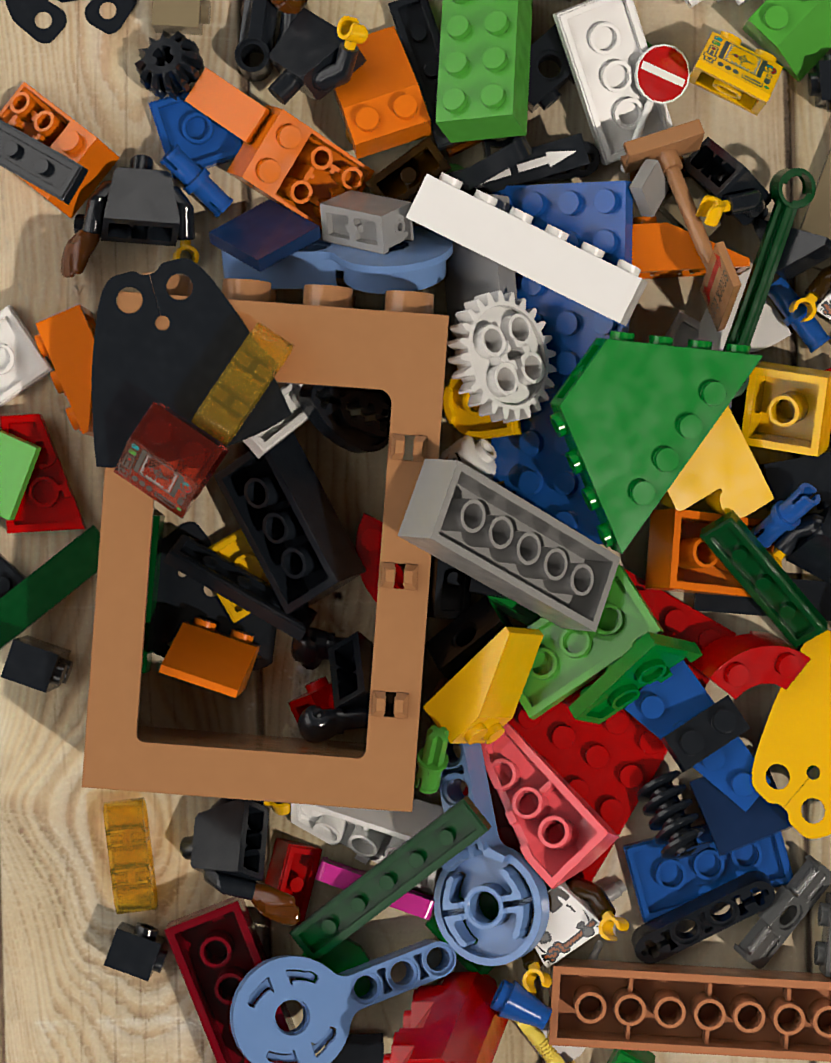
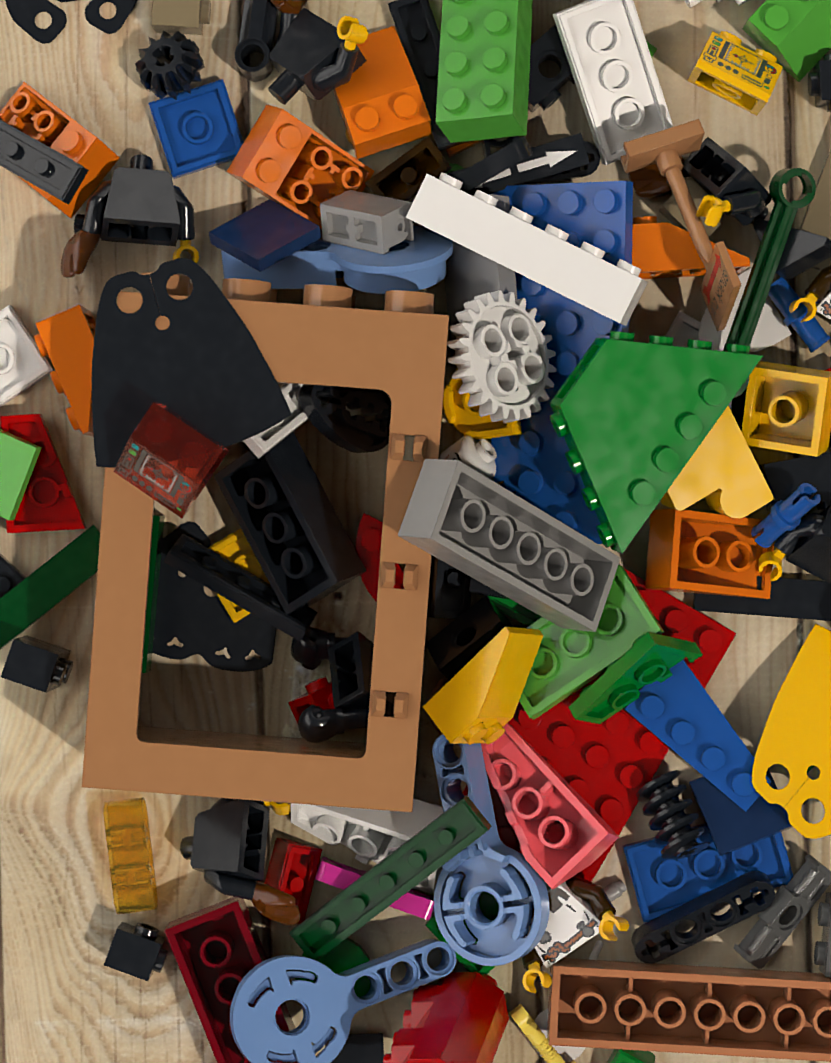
orange slope [159,616,261,698] -> none
blue pin [160,144,233,218] -> none
orange tile [184,67,271,145] -> none
clear yellow beam [191,322,294,446] -> none
bright green axle [415,725,449,794] -> none
blue cone [490,979,552,1030] -> none
red piece [620,44,690,173] -> none
light grey tile [629,159,670,217] -> none
black plate [661,695,750,773] -> none
red brick [689,631,811,700] -> none
dark green tile [700,510,828,648] -> none

